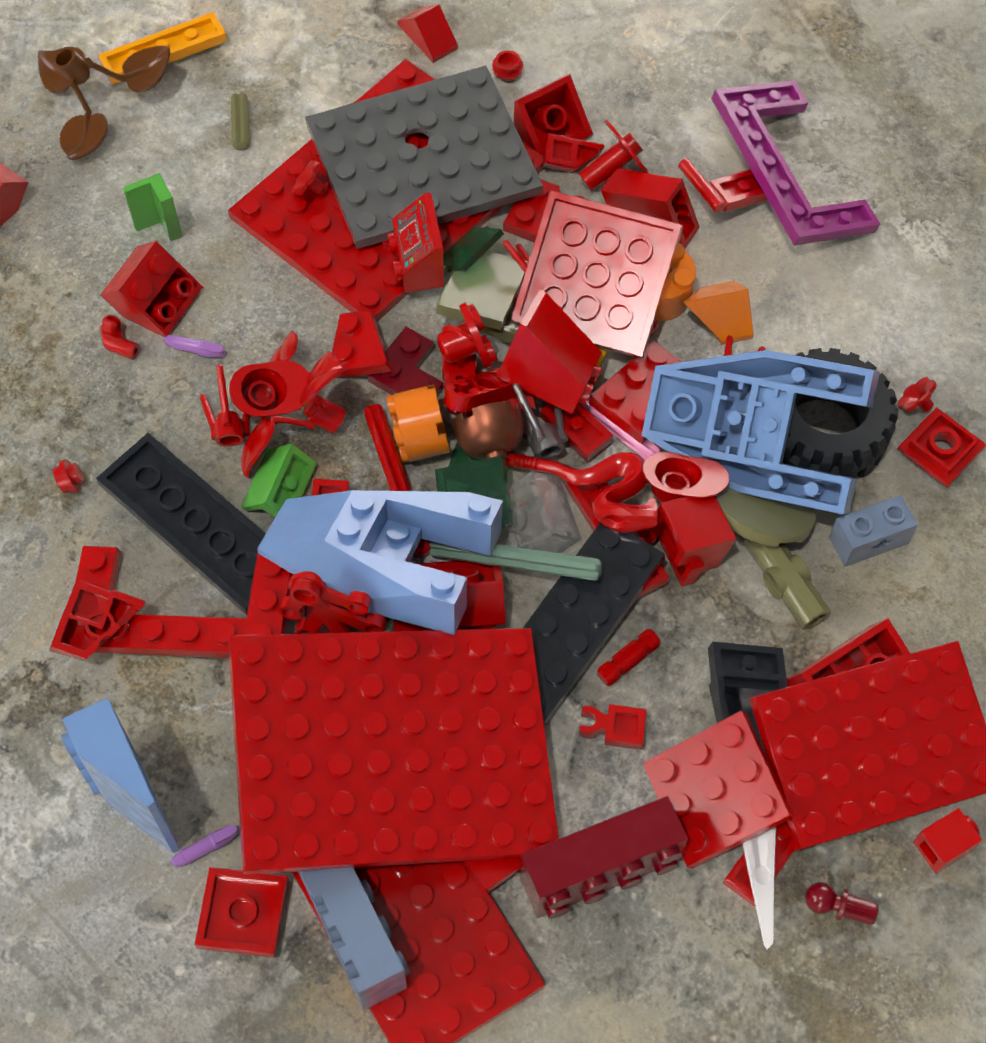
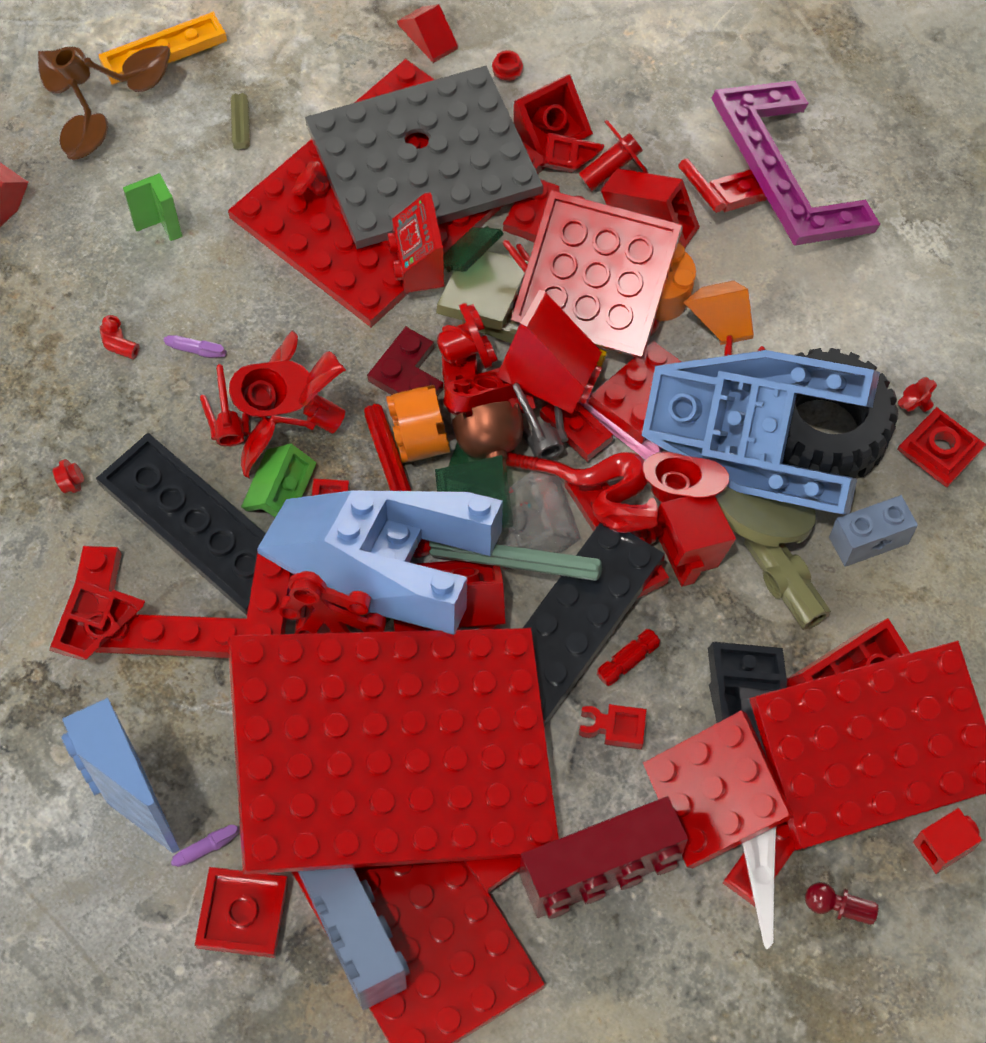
red slope [100,241,203,337] -> none
red wing [332,310,393,378] -> none

